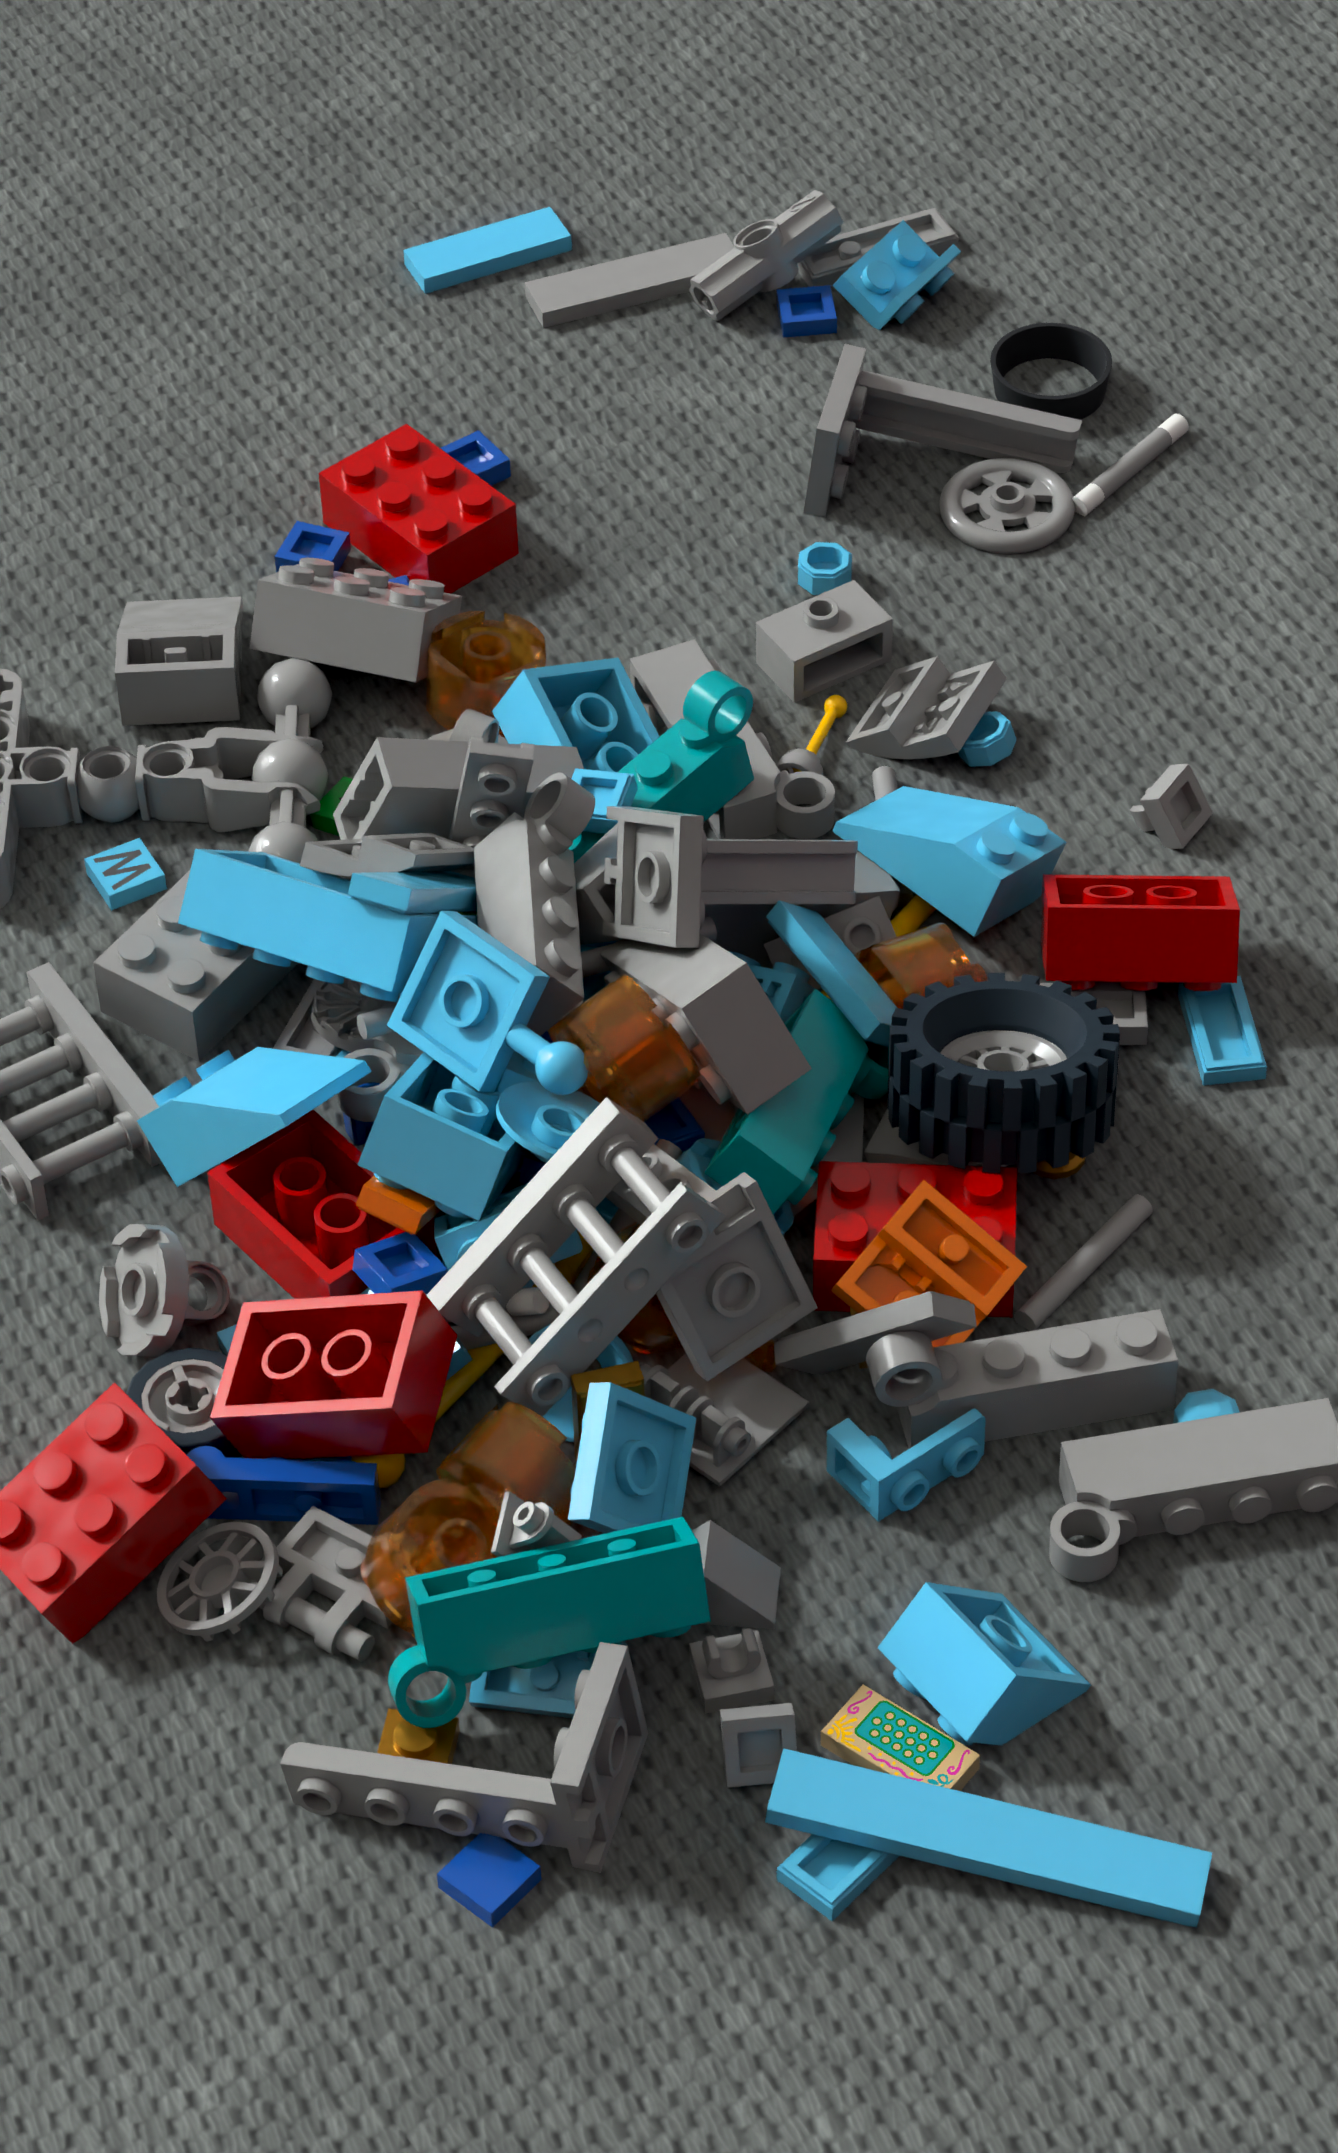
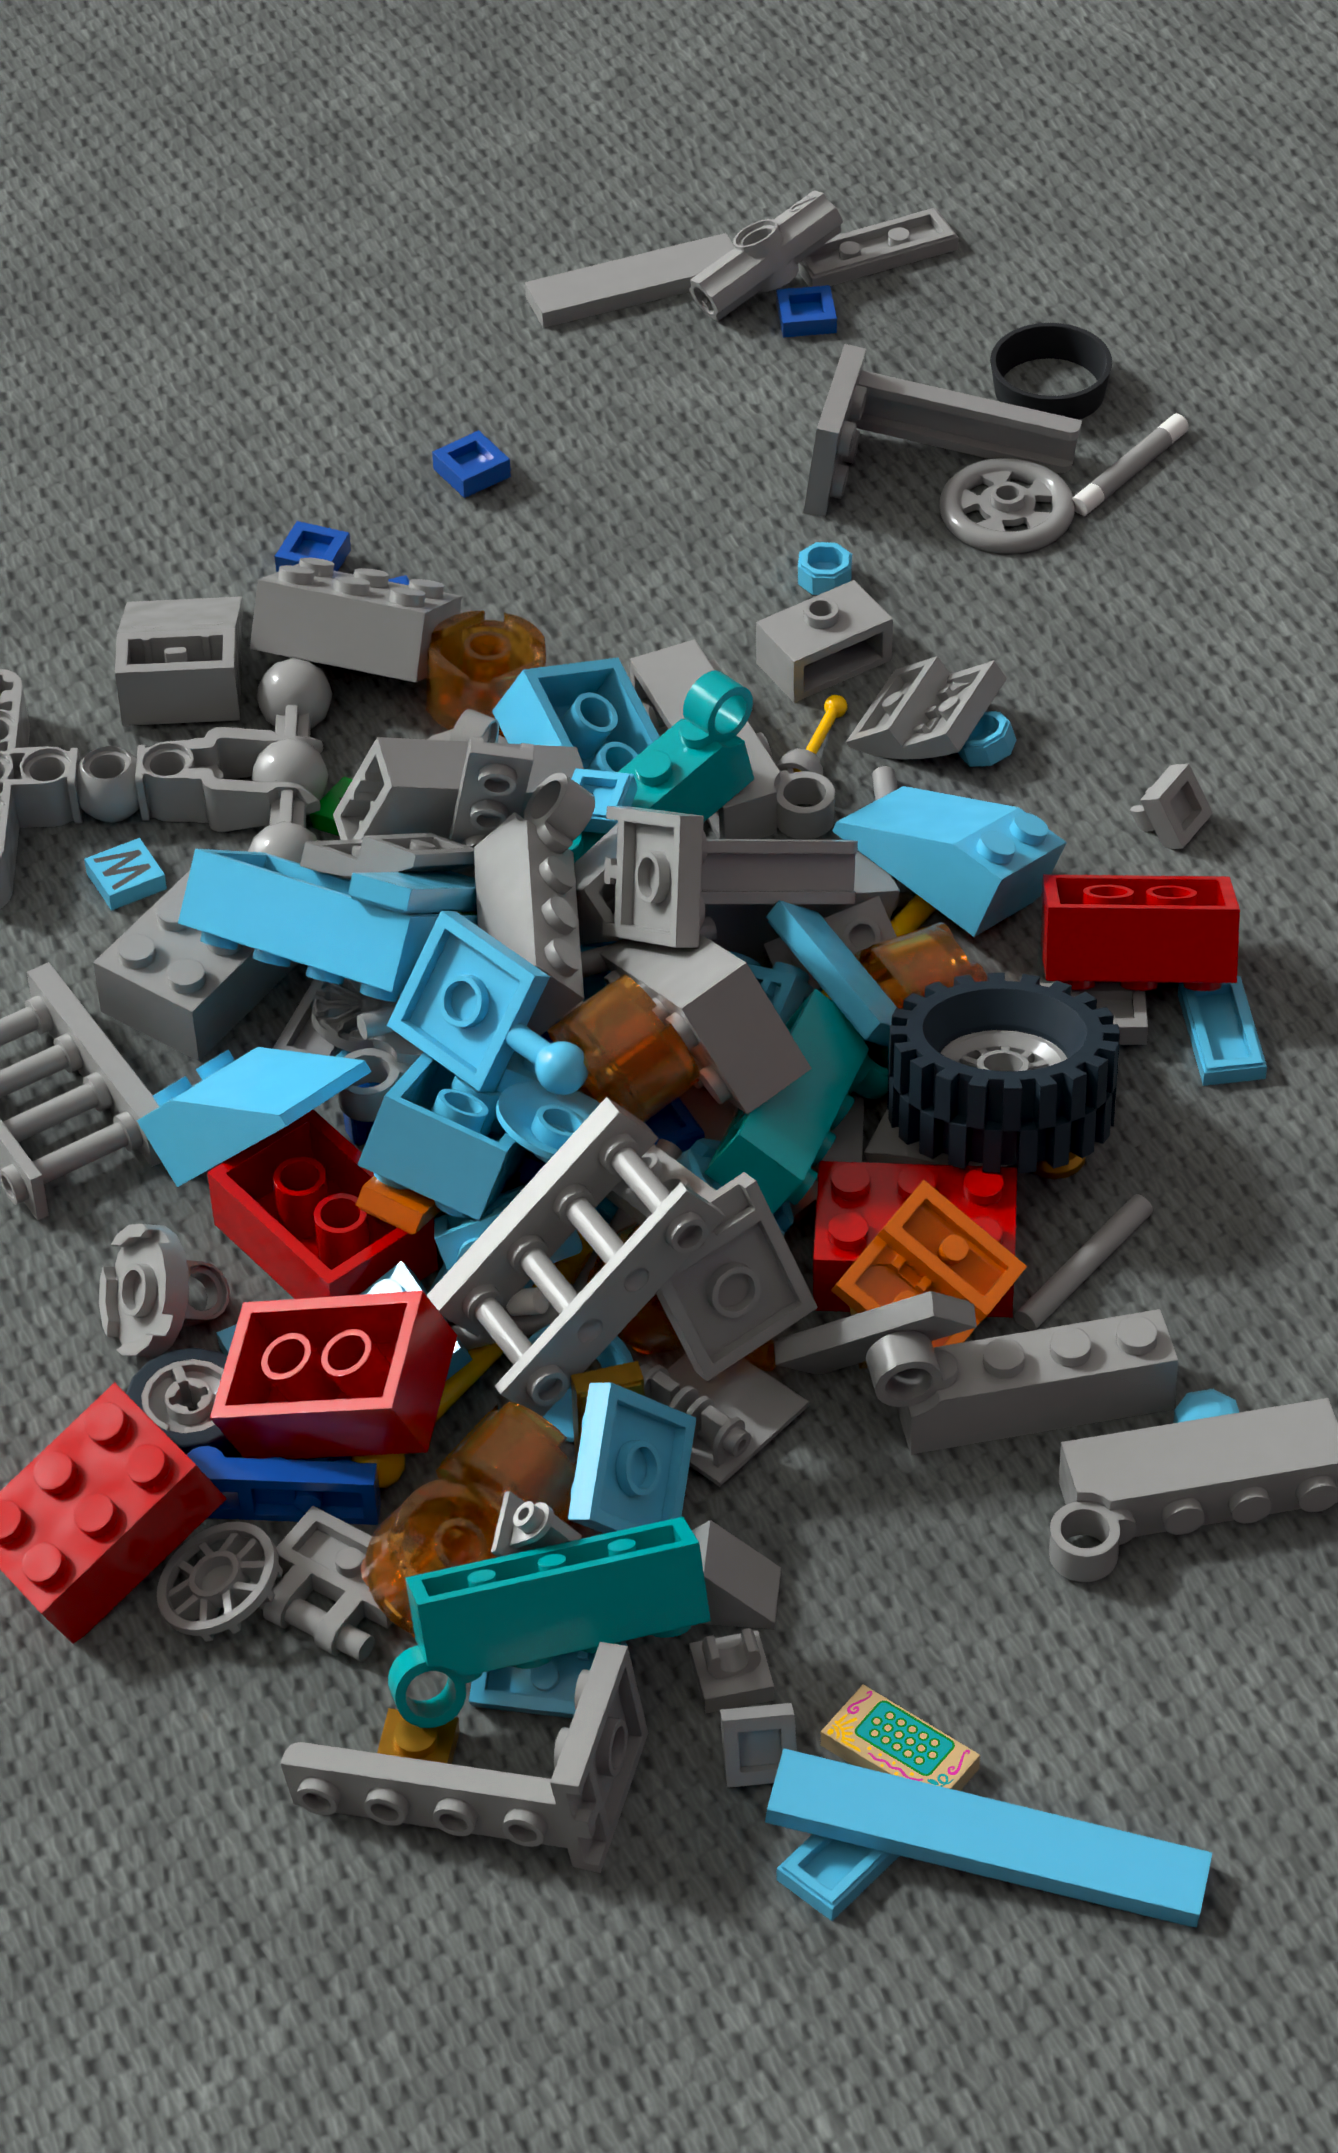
red brick [319,424,519,594] -> none
blue tile [352,1232,448,1295] -> none
medium azure tile [403,207,572,294] -> none
blue tile [437,1833,542,1928] -> none
medium azure bracket [827,1408,986,1522] -> none
medium azure bracket [833,220,961,330] -> none
medium azure slope [878,1582,1091,1746] -> none

